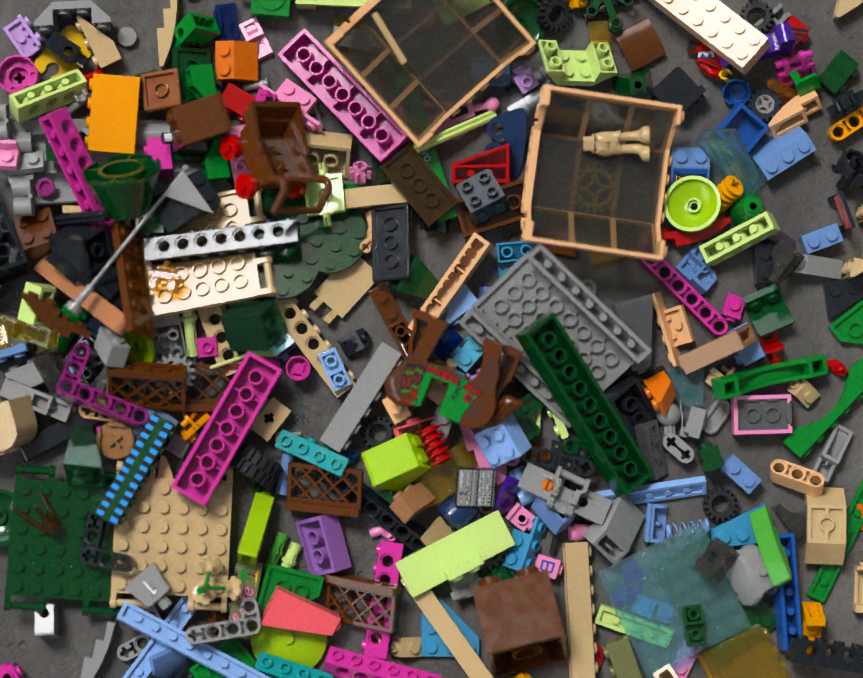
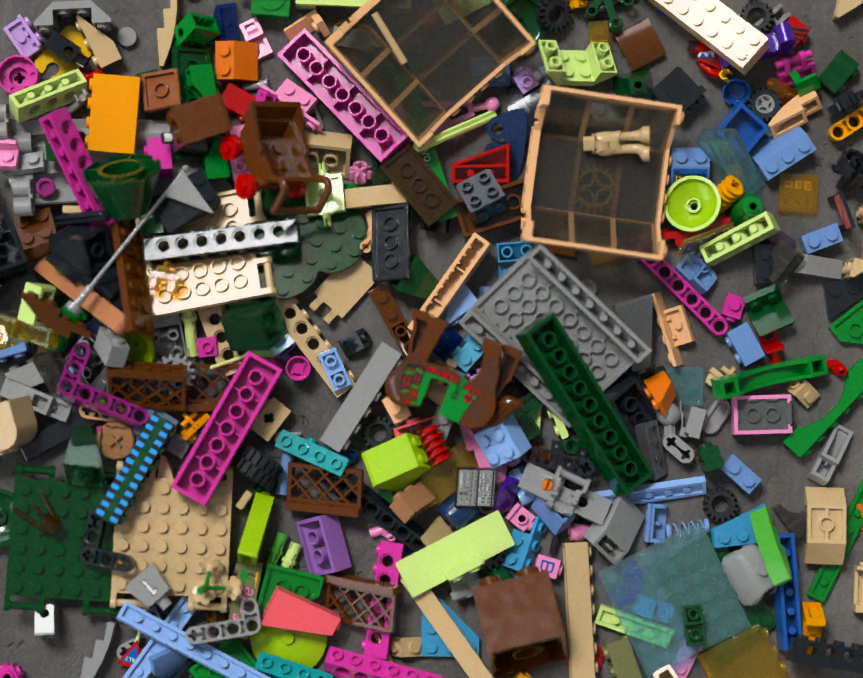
medium nougat slope [678,323,758,374] -> none
clear smoke brick [693,537,740,586] -> none
light nougat beam [769,459,825,496] -> none
none -> piece [116,610,147,667]
none -> tan tile [235,490,253,510]
none -> light nougat bracket [283,9,331,41]
none -> piece [676,222,734,257]
none -> clear yellow tile [777,173,819,214]

